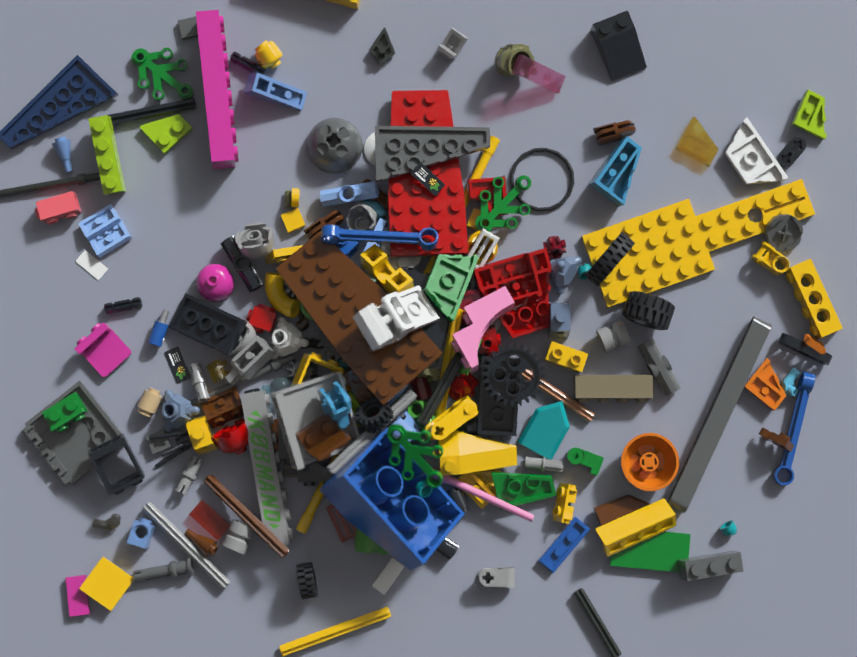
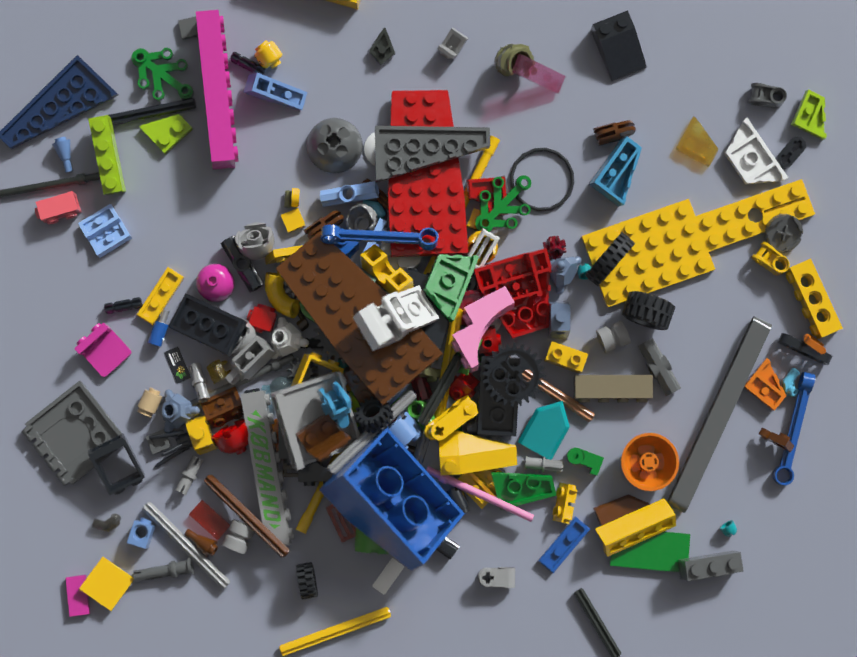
green bracket [42,392,88,433] -> none
white sticker [76,250,108,280] -> none
green plant [387,424,444,488] -> none
black sticker [411,162,445,196] -> none
teal hinge [416,480,433,498] -> none
none -> yellow tile [137,267,184,325]
none -> dark grey piece [748,83,787,108]

